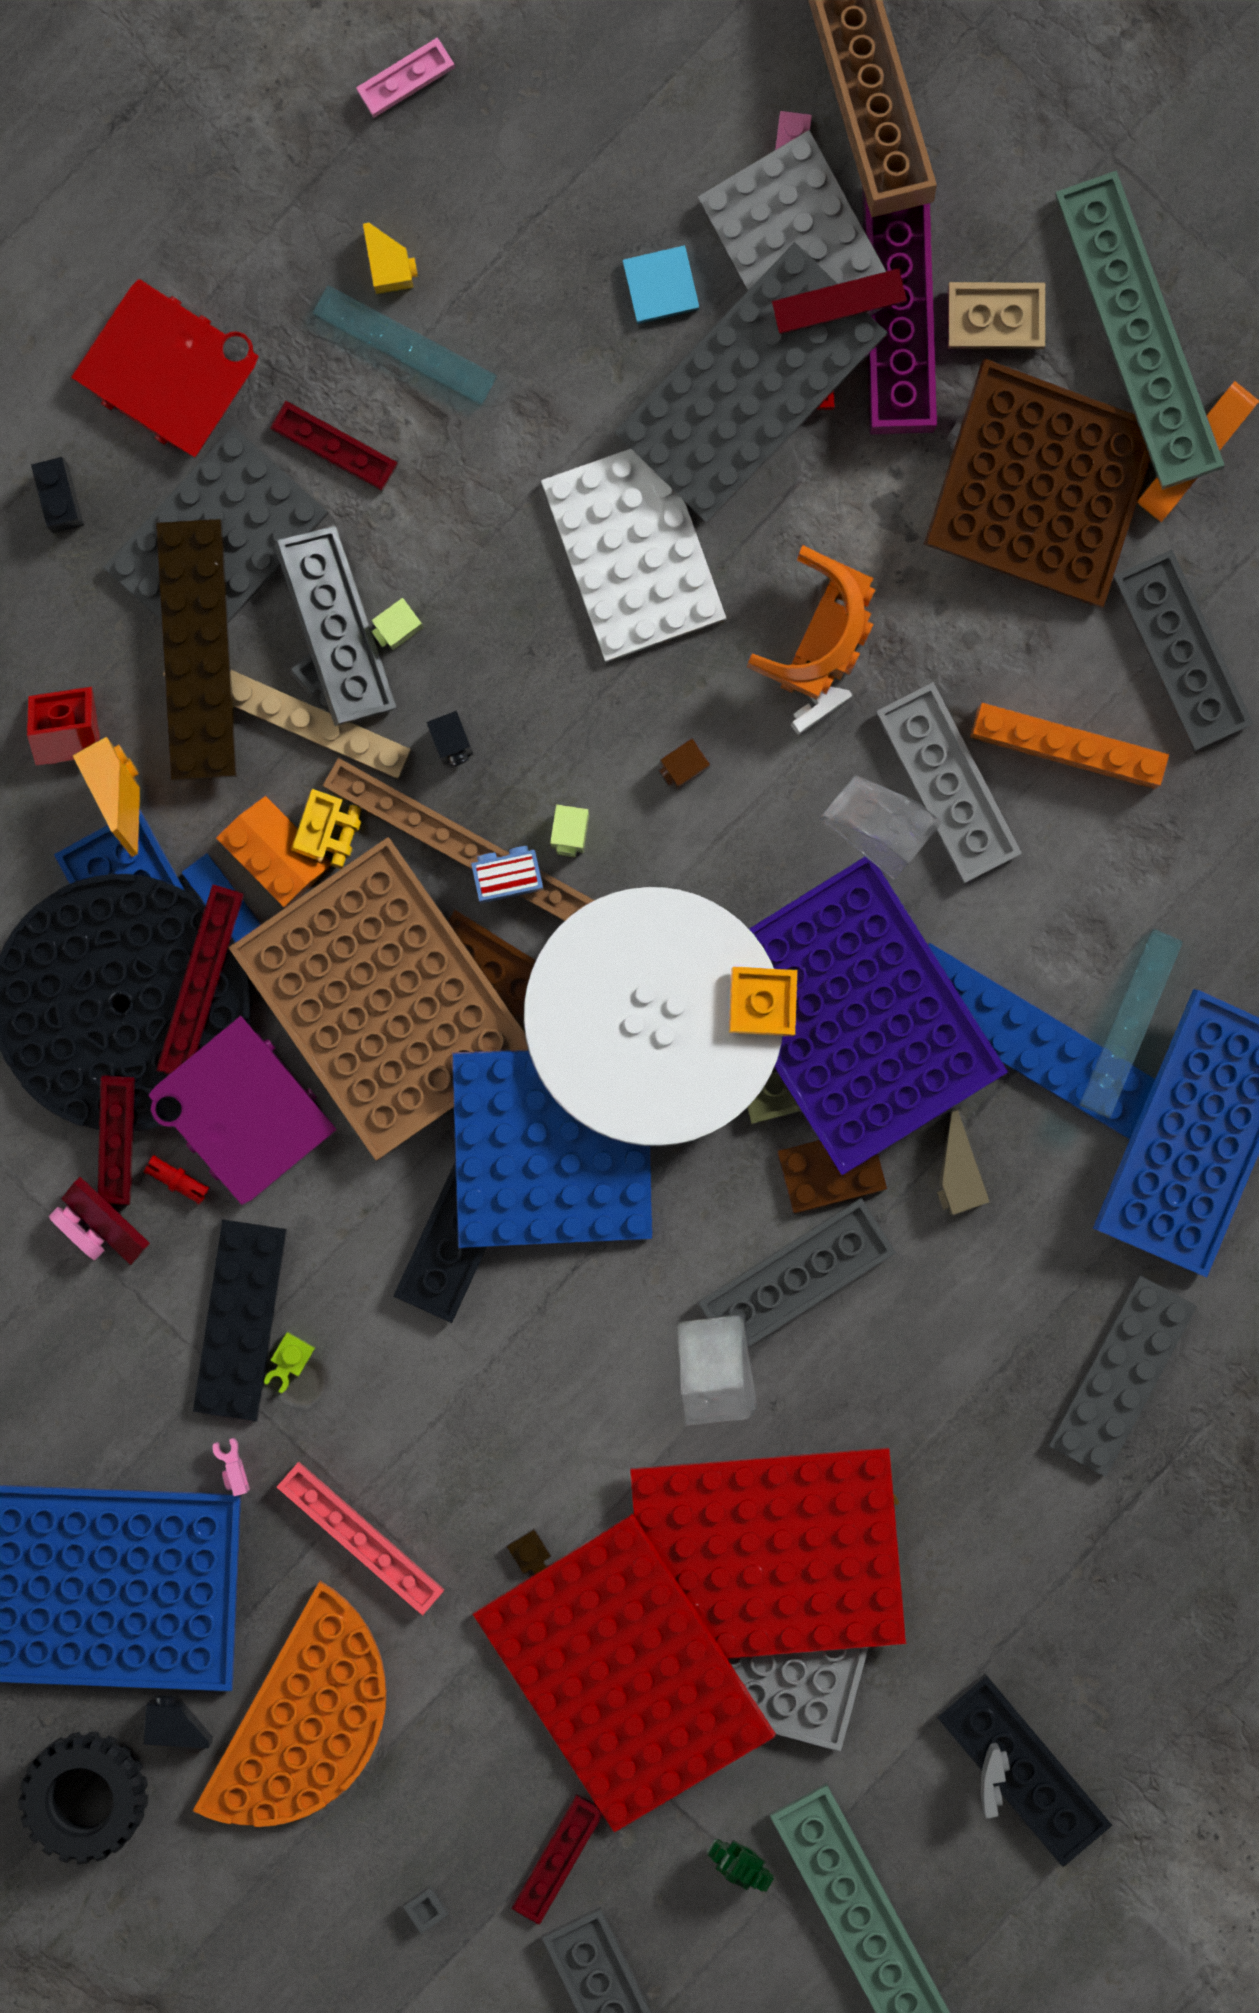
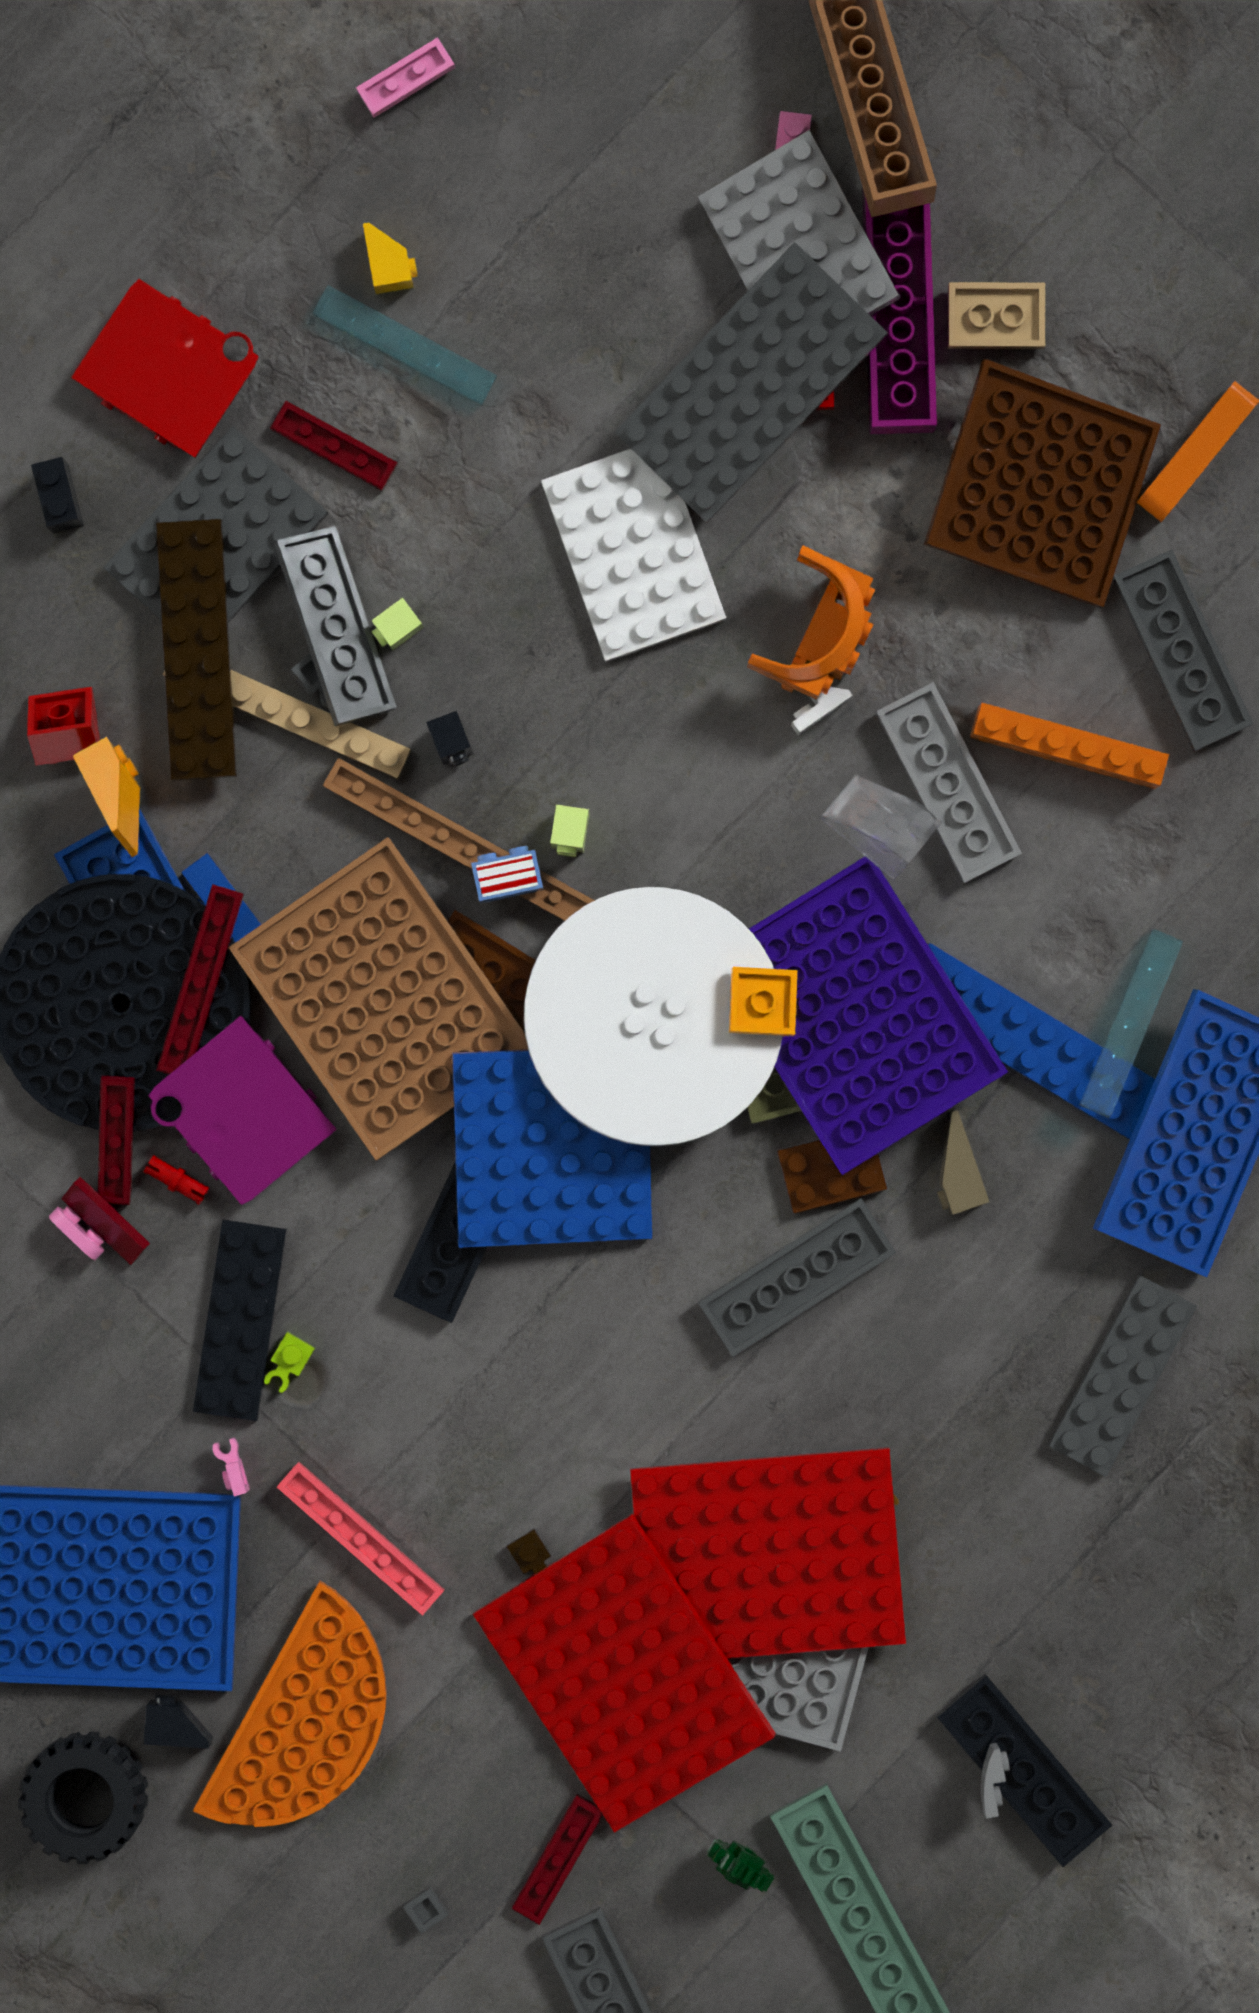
orange slope [216,796,332,908] -> none
yellow plate [291,789,362,869] -> none
medium azure tile [623,245,700,324] -> none
reddish brown brick [658,738,710,789] -> none
clear slope [678,1315,758,1426] -> none
dark red tile [772,268,907,334] -> none
sand green plate [1055,170,1225,490] -> none

